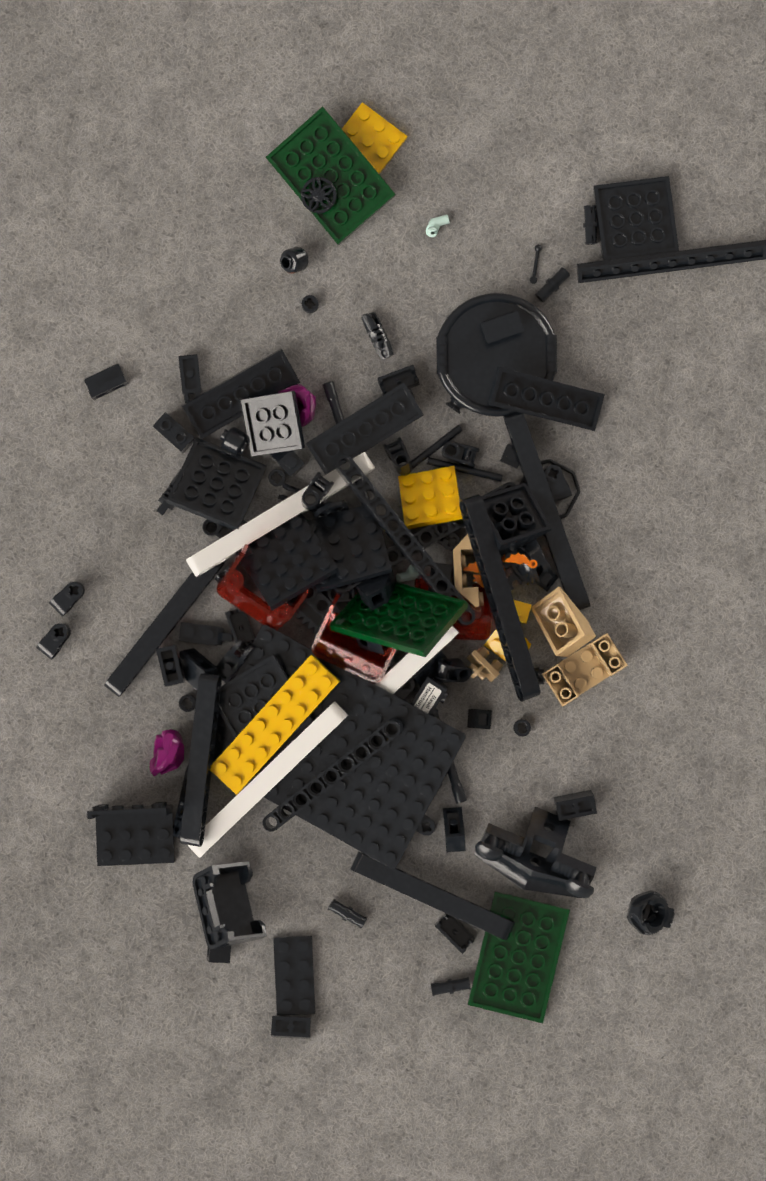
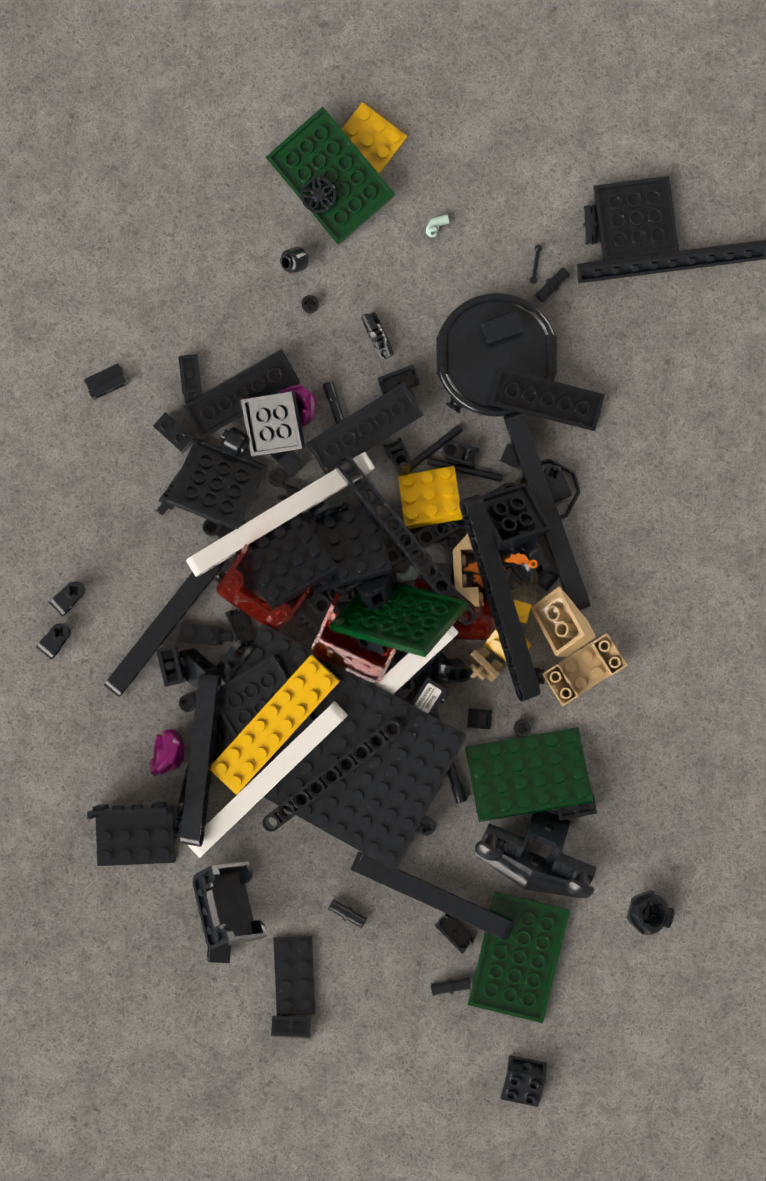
black piece [301,472,334,510] -> none
black slope [443,807,466,853] -> none
none -> dark green plate [465,727,593,822]
none -> black bracket [501,1055,547,1107]

